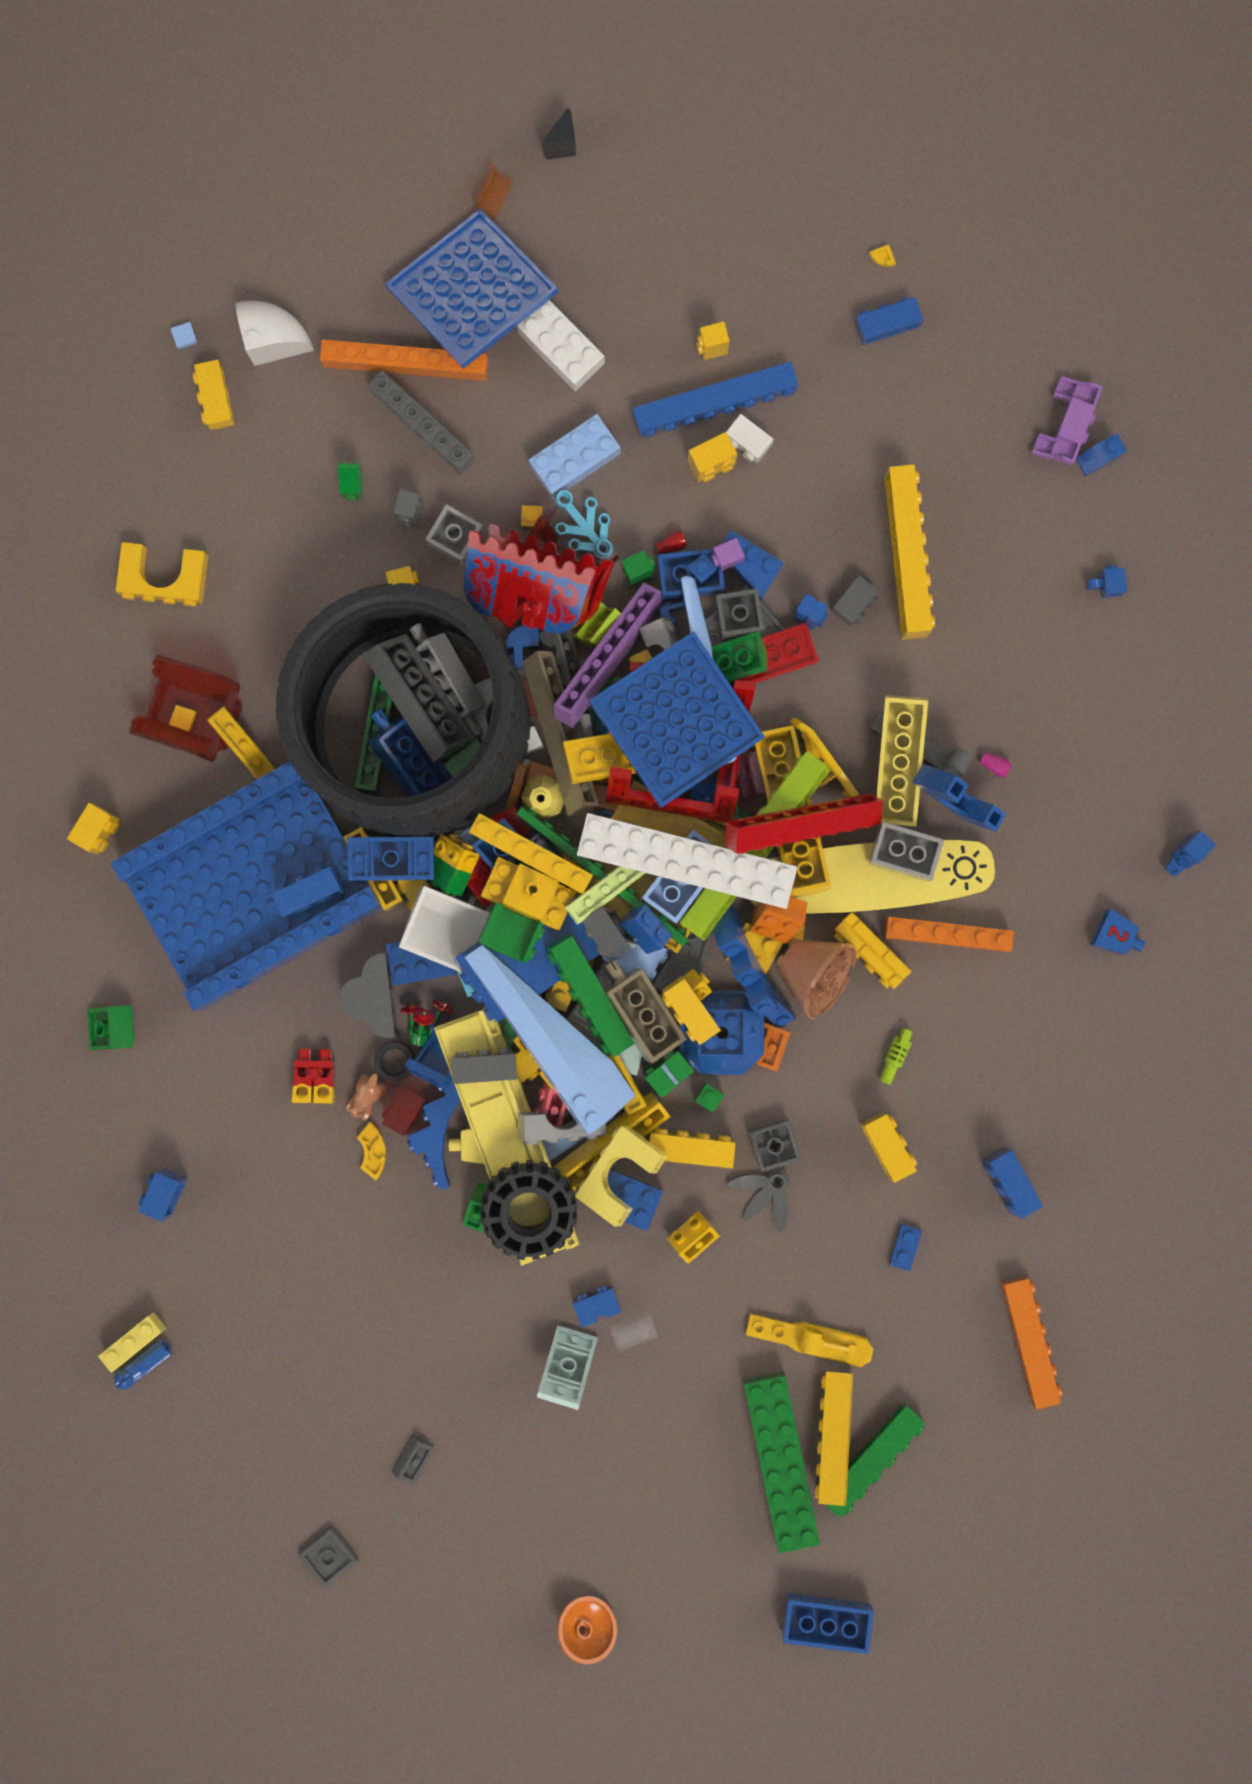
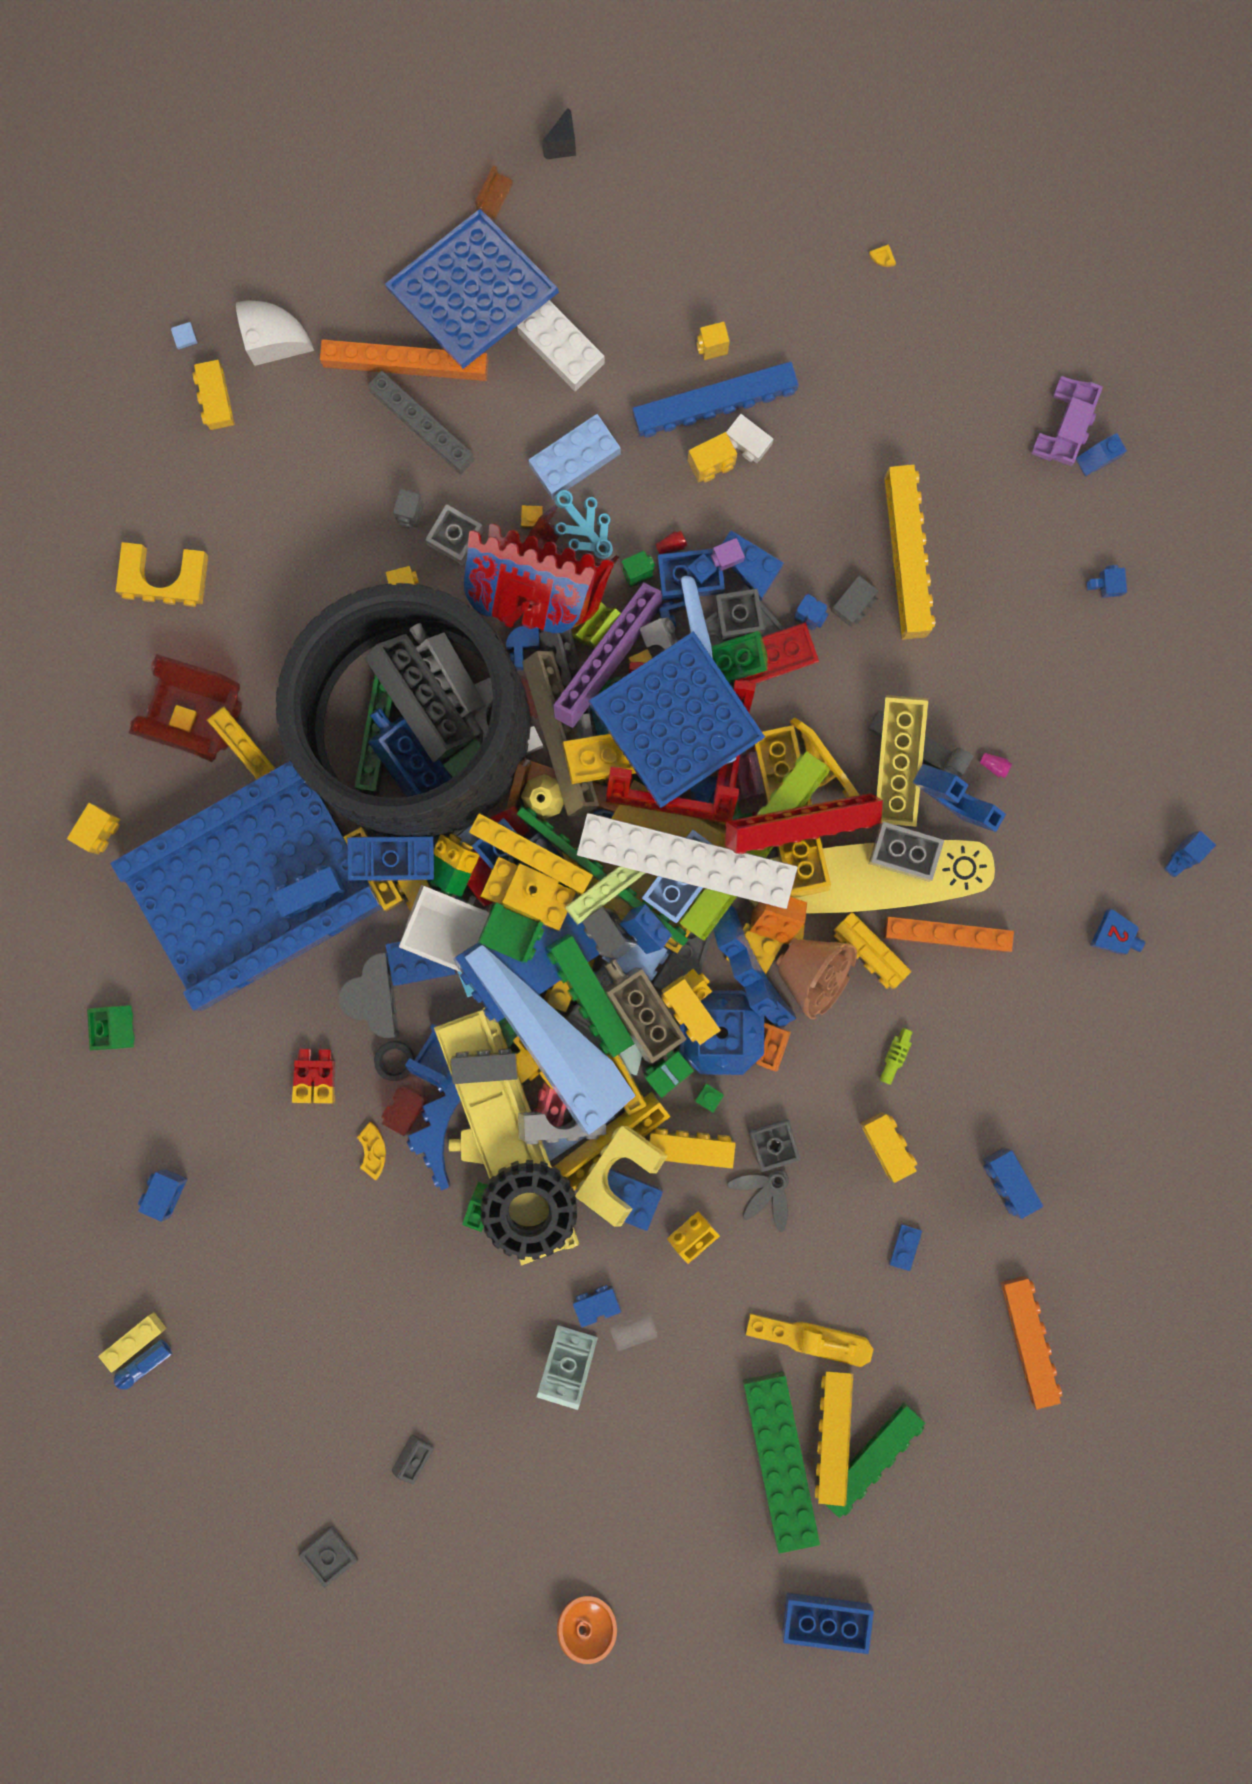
green slope [338,463,364,501] -> none
nougat animal [345,1073,386,1121] -> none
plant [401,999,453,1047] -> none
blue brick [855,297,923,346] -> none

